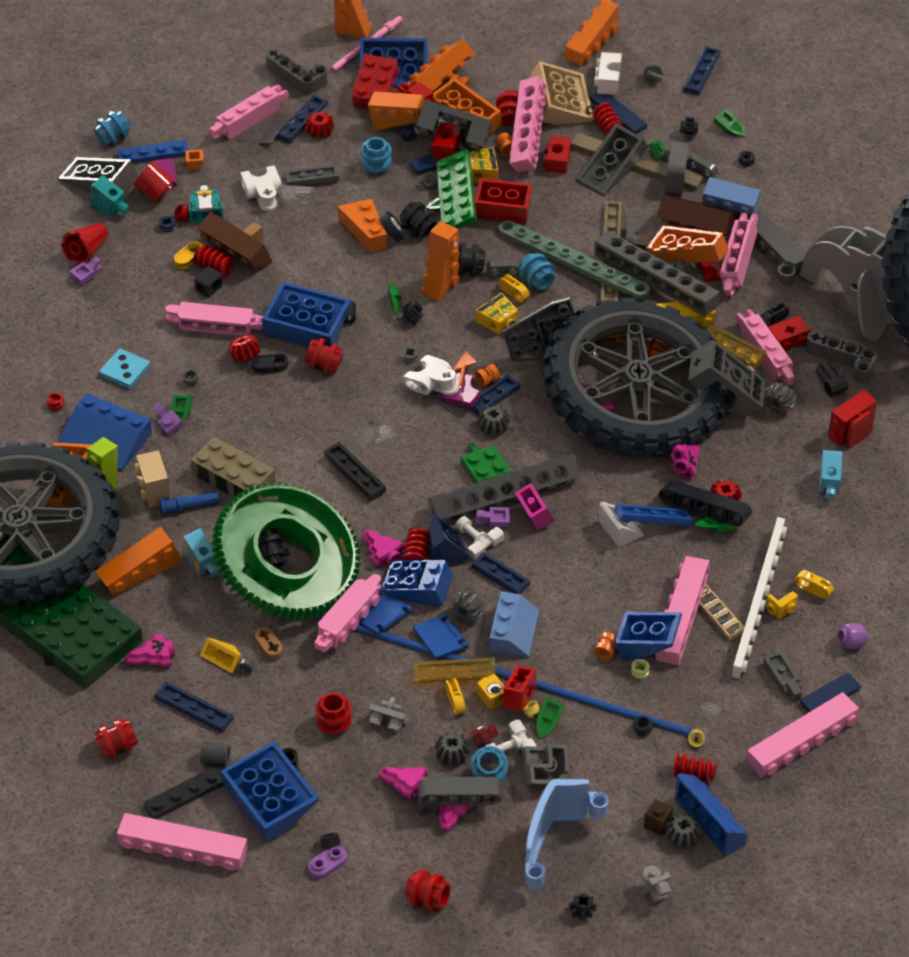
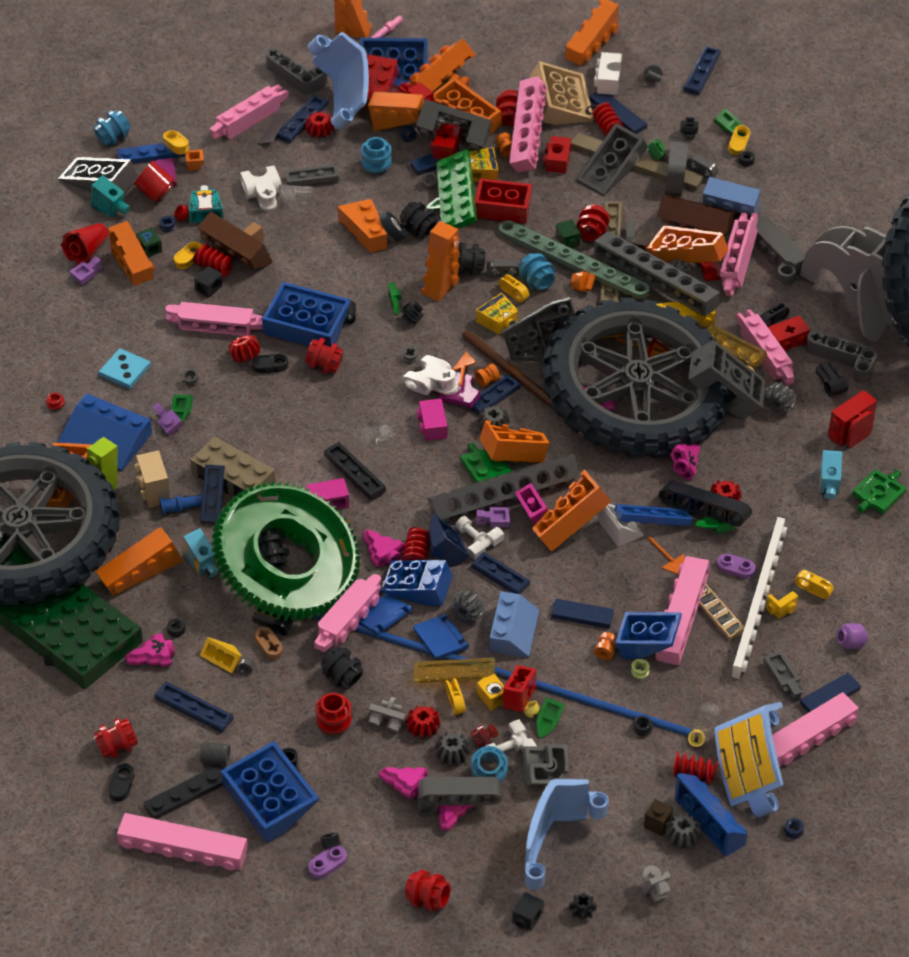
none -> orange wedge [108,221,155,286]
none -> black piece [108,763,135,802]
none -> dark green brick [136,227,162,258]
none -> yellow piece [163,130,189,154]
none -> black axle [167,618,185,638]
none -> dark blue tile [200,464,225,523]
none -> black piece [252,608,295,636]
none -> dark pink brick [306,478,349,510]
none -> light blue panel [307,32,369,130]
none -> black piece [321,646,363,689]
none -> red gear [406,704,441,740]
none -> dark pink brick [416,399,448,441]
none -> reddish brown piece [462,330,565,419]
none -> orange wedge [479,420,550,463]
none -> black brick [512,892,544,931]
none -> orange wedge [532,469,612,552]
none -> dark blue tile [551,599,614,629]
none -> dark green brick [555,219,580,248]
none -> orange piece [570,271,596,292]
none -> red piece [576,204,610,242]
none -> orange piece [648,537,685,575]
none -> panel [715,702,783,818]
none -> medium lavender plate [717,554,756,579]
none -> yellow piece [728,125,750,156]
none -> dark blue axle [784,818,804,839]
none -> green plate [852,469,906,515]

